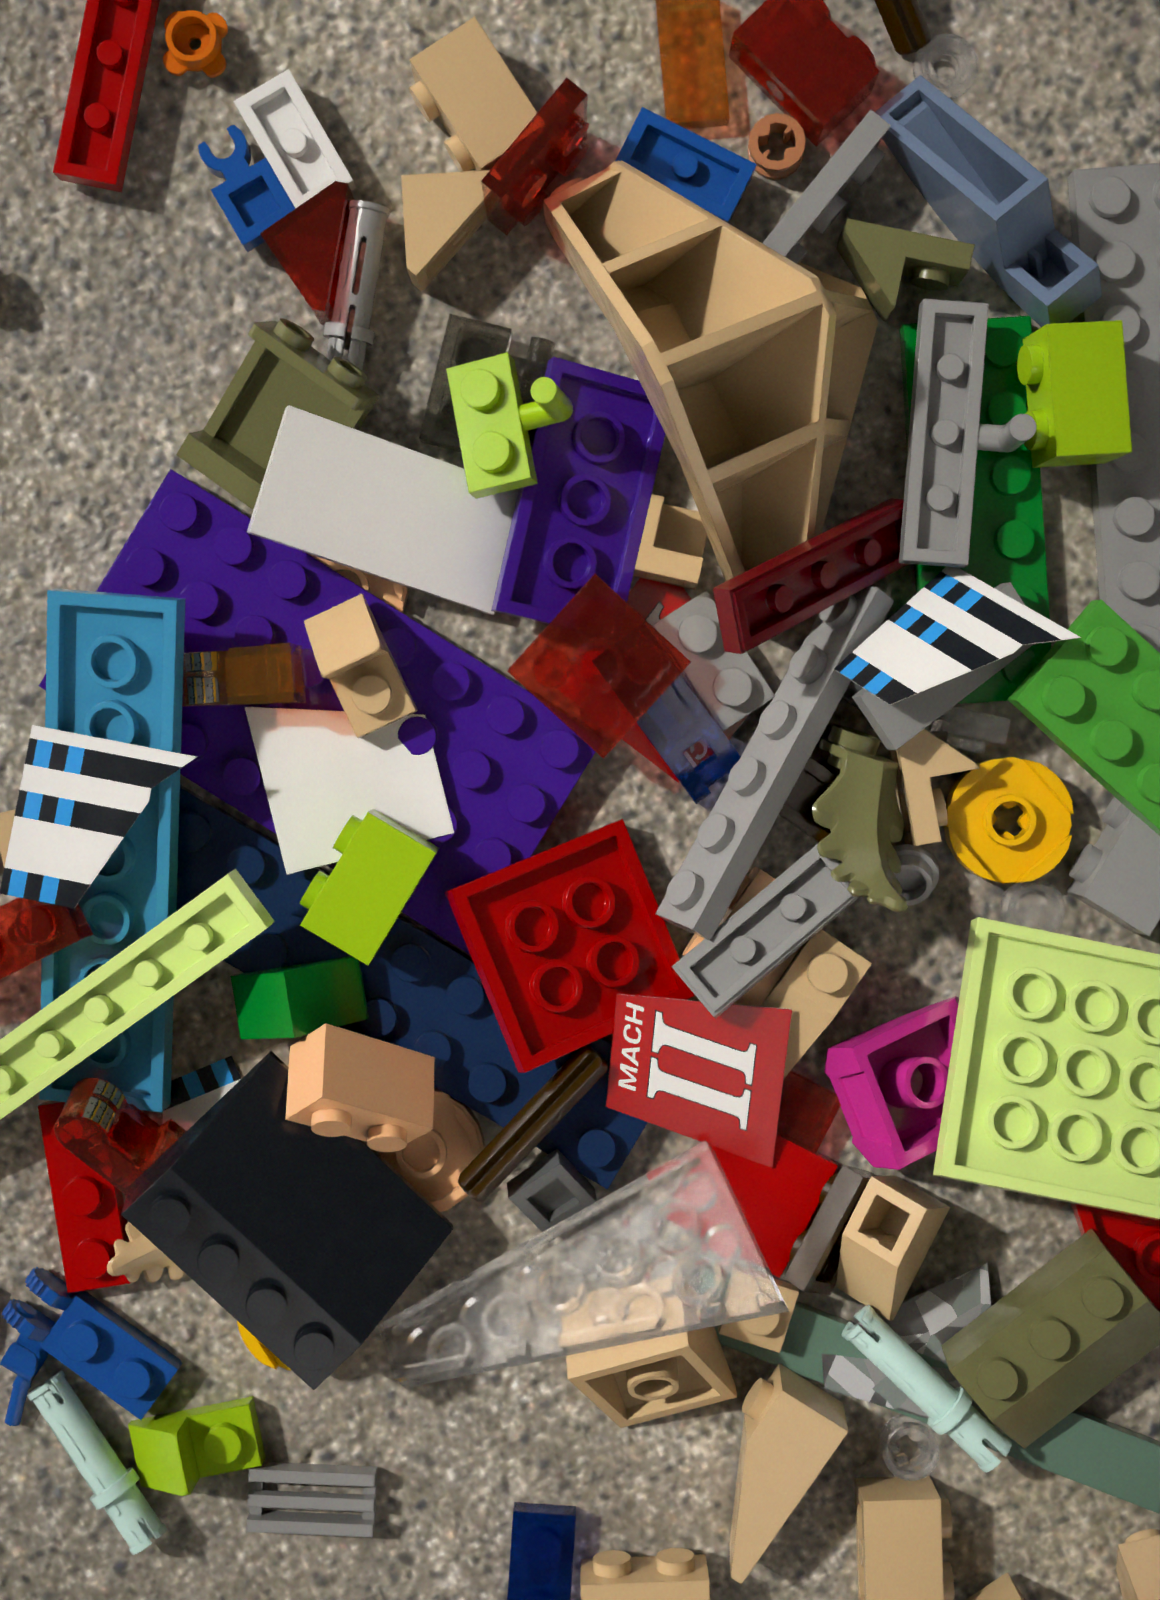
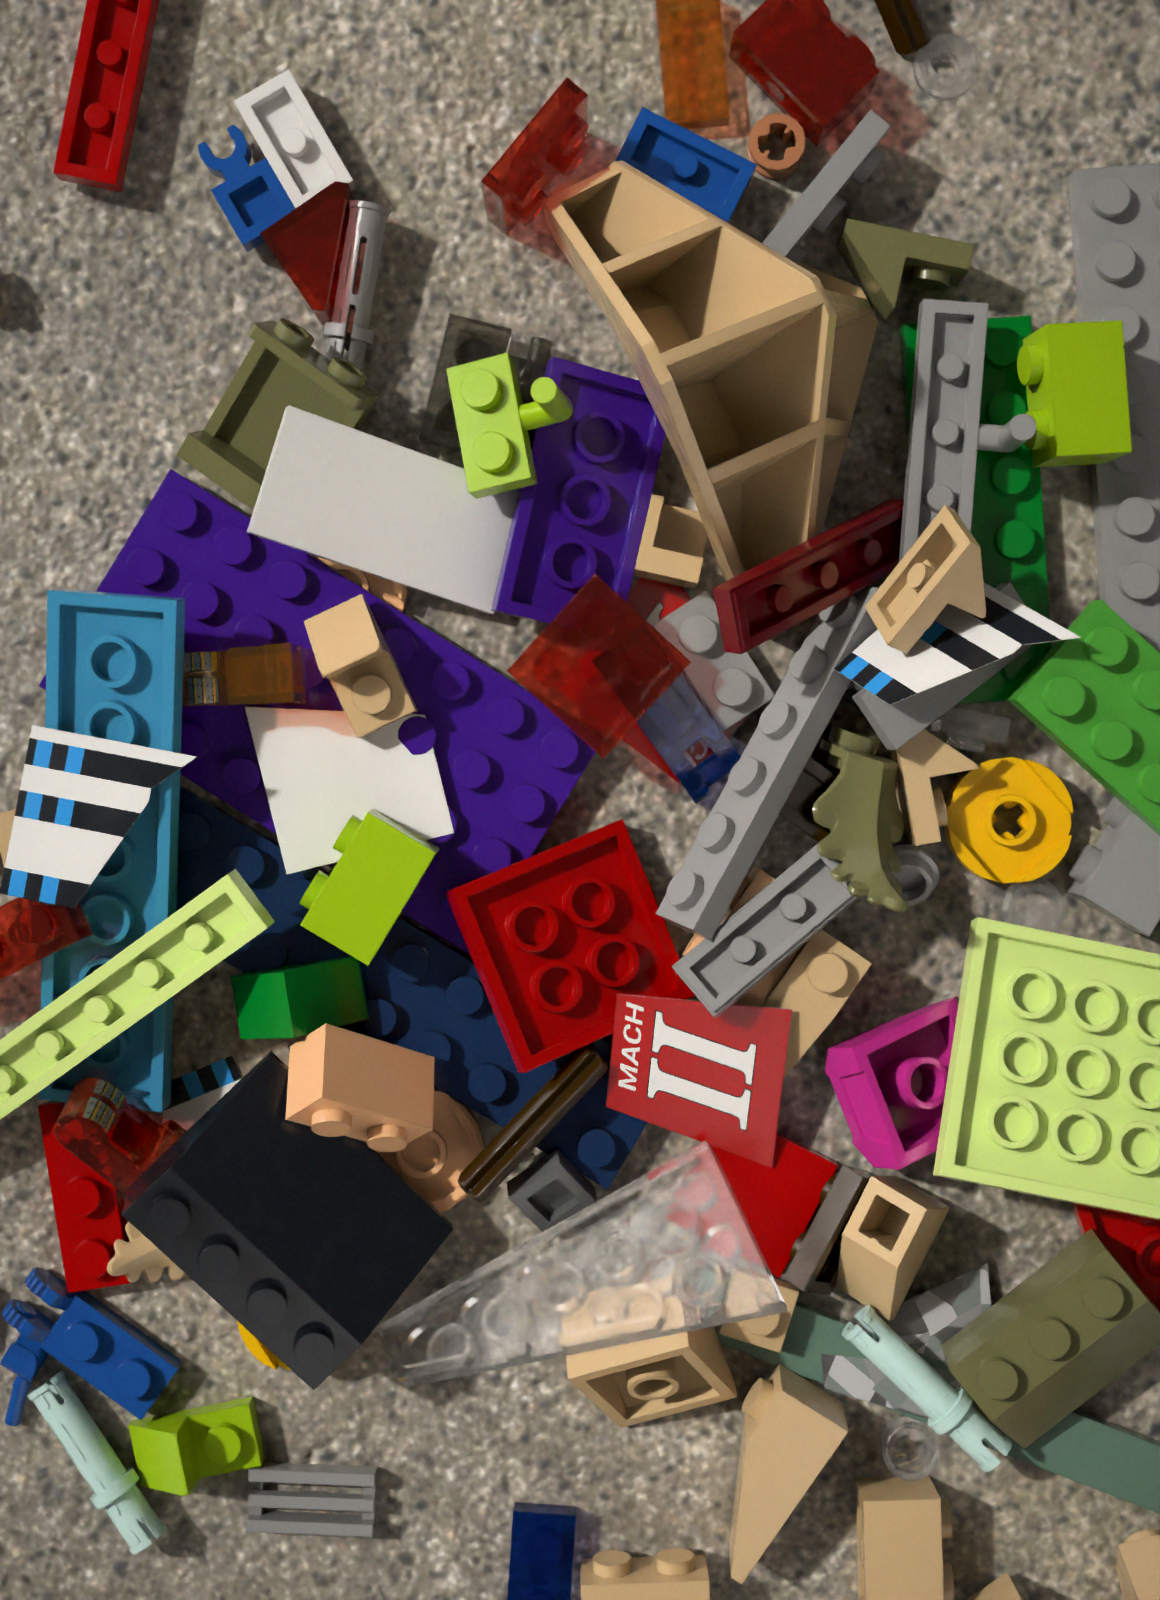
orange plate [163,10,228,78] -> none
tan slope [401,170,505,292] -> none
tan brick [409,16,547,177] -> none
clear red tile [777,1069,841,1154] -> none
sand blue slope [875,75,1102,327] -> none
none -> tan slope [864,505,986,653]

